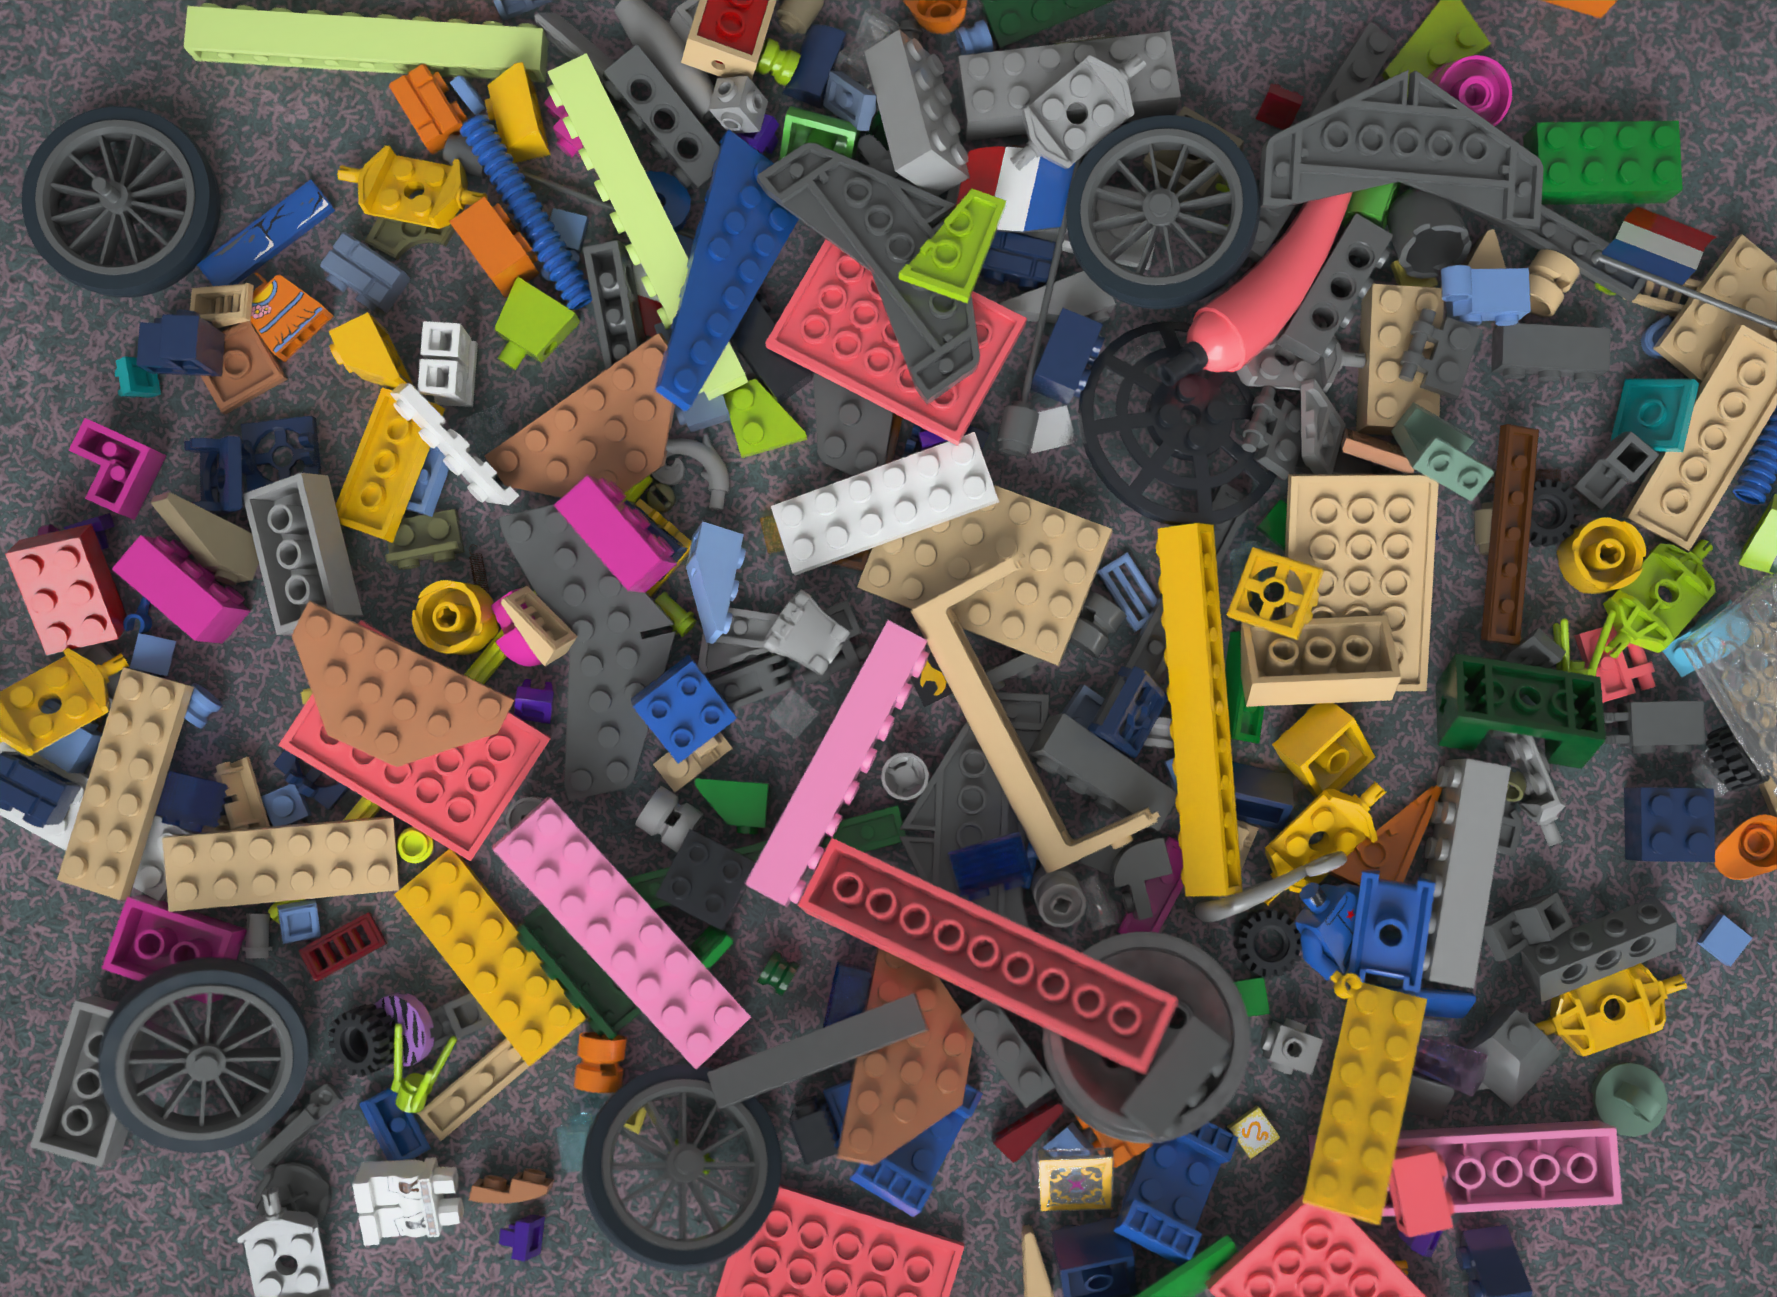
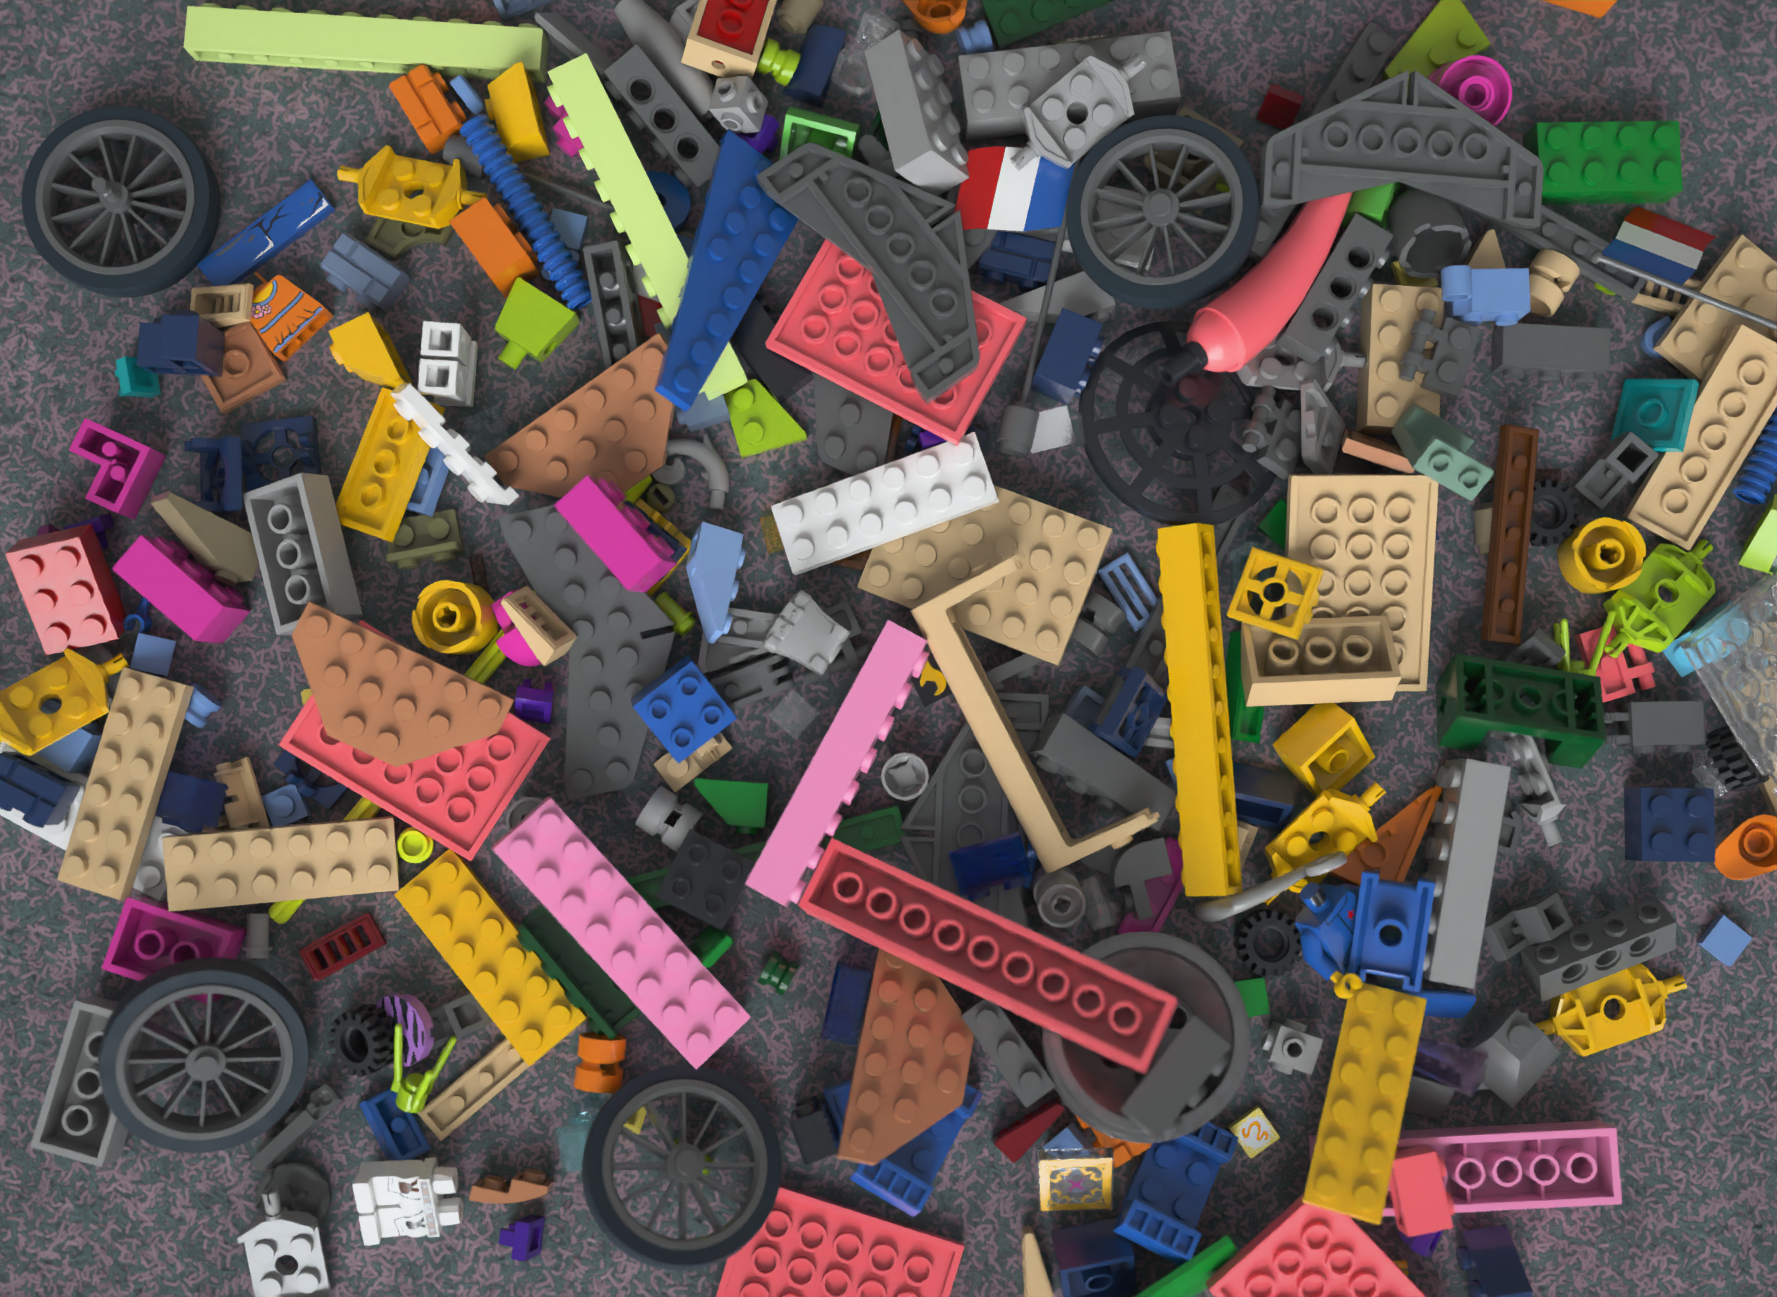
medium blue tile [277,899,321,944] -> none
dark grey tile [707,993,929,1109] -> none
sand blue plate [823,71,877,131] -> none
lime wing [899,189,1007,304] -> none
clear tile [1420,1017,1448,1037] -> none
olive hinge [1506,770,1527,802] -> none
sand green tile [1591,1062,1668,1137] -> none

